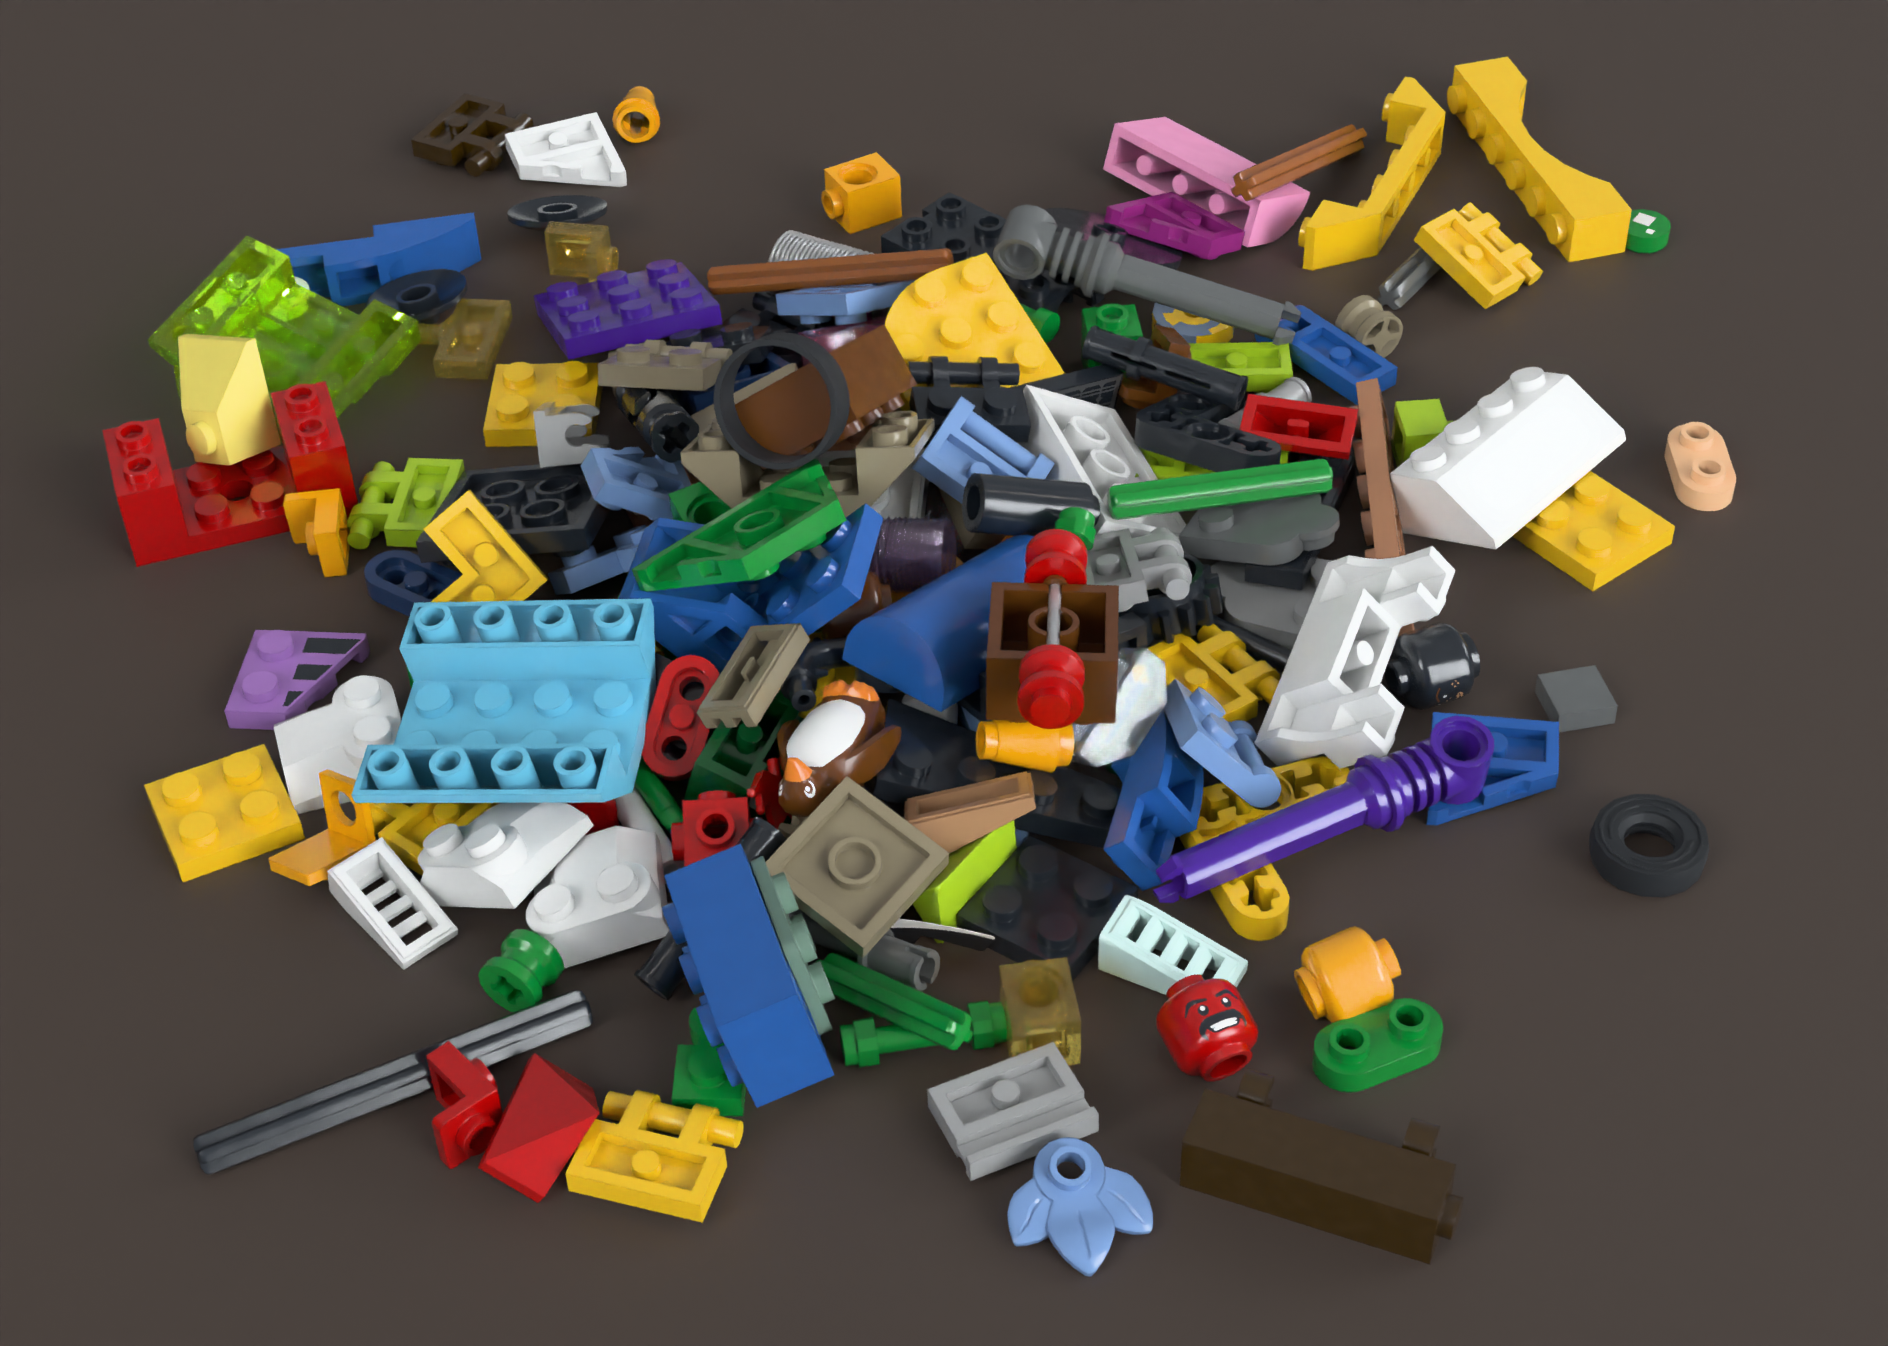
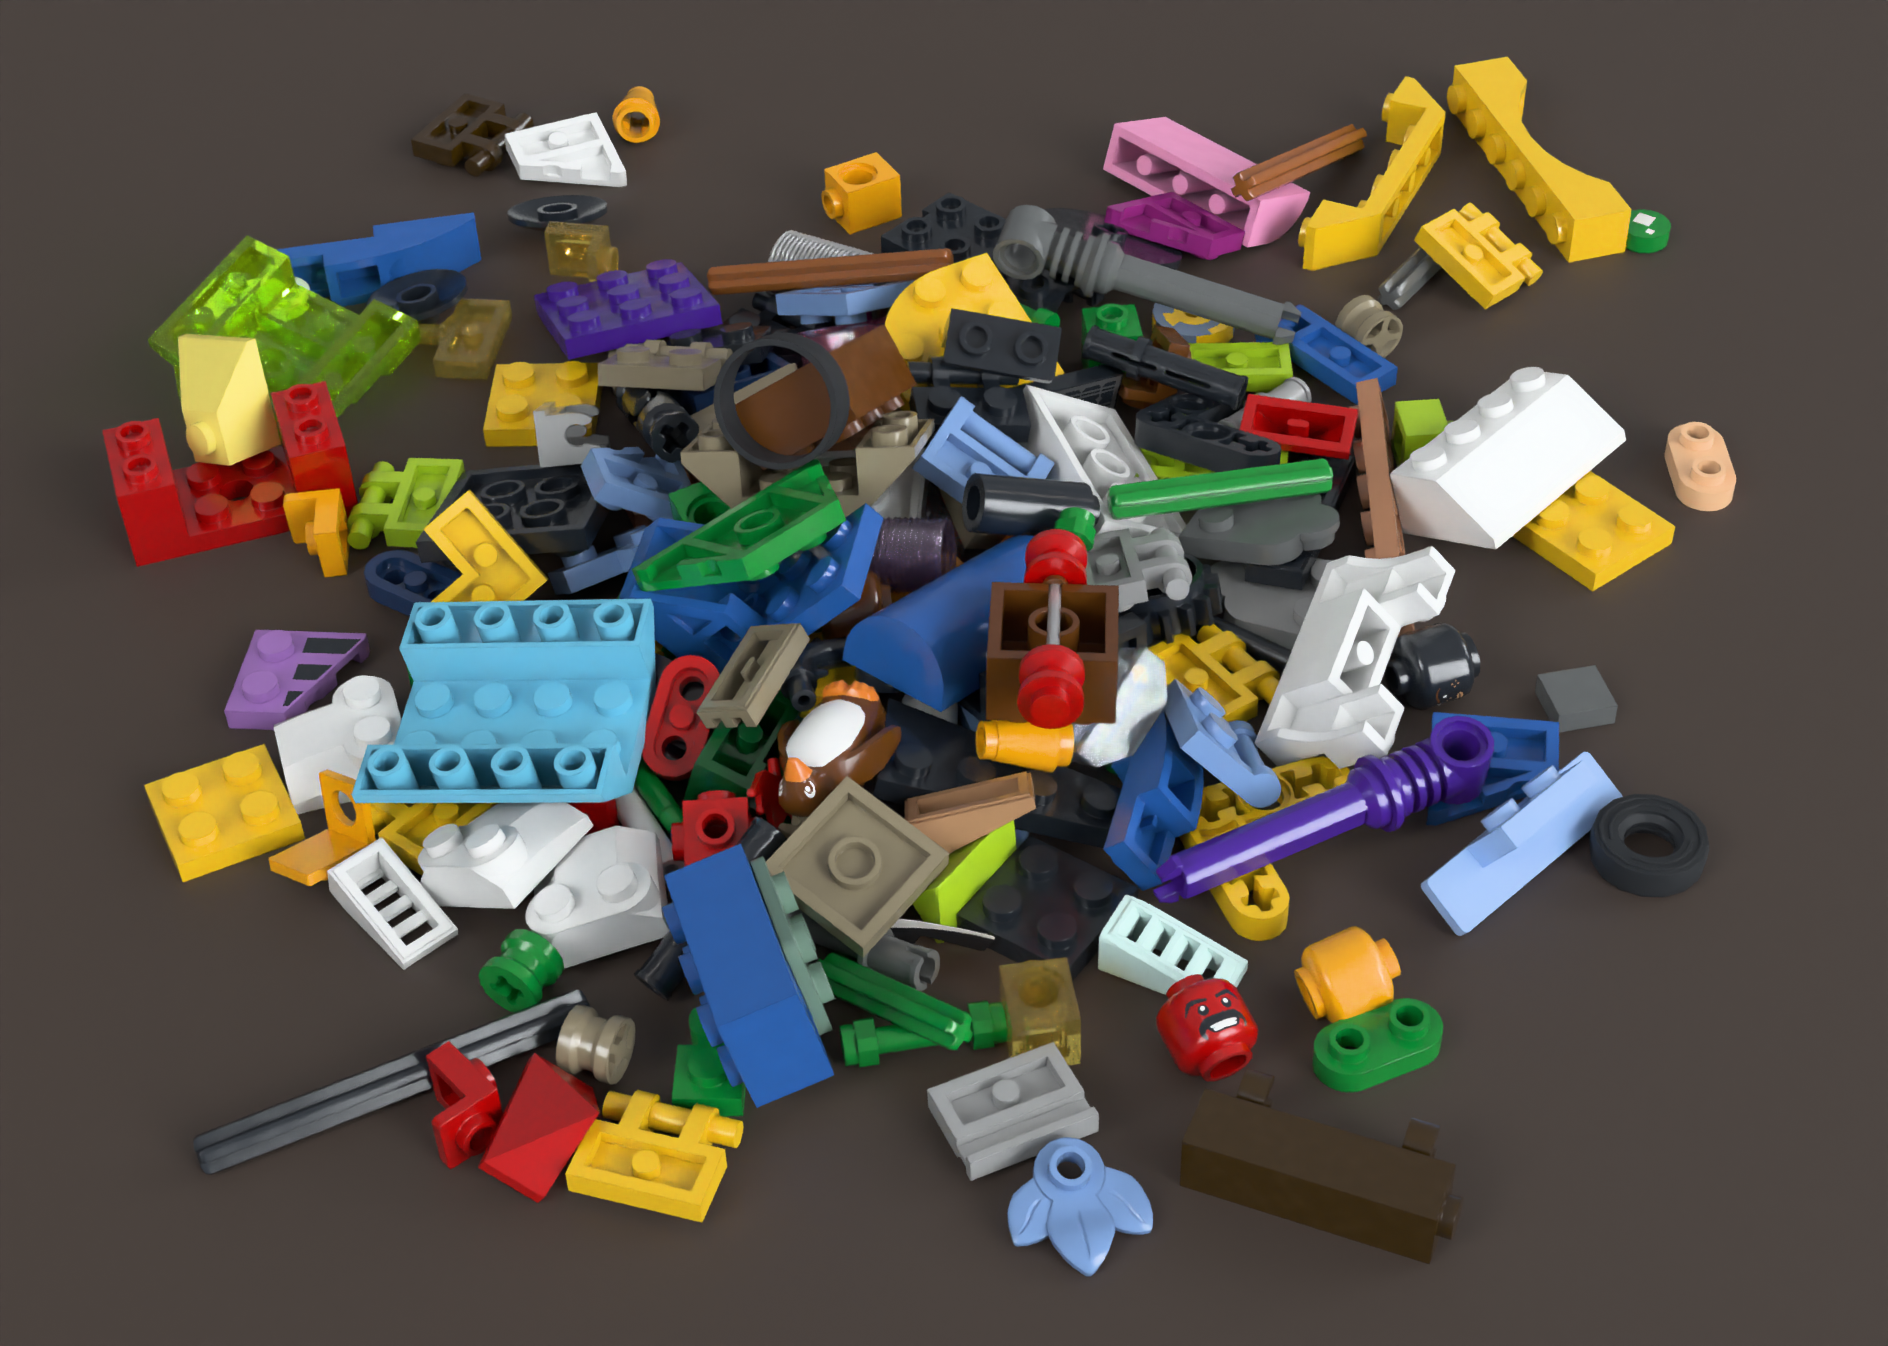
none -> dark tan wheel [556,1005,636,1085]
none -> black bracket [941,308,1062,384]
none -> light blue bracket [1421,752,1623,936]

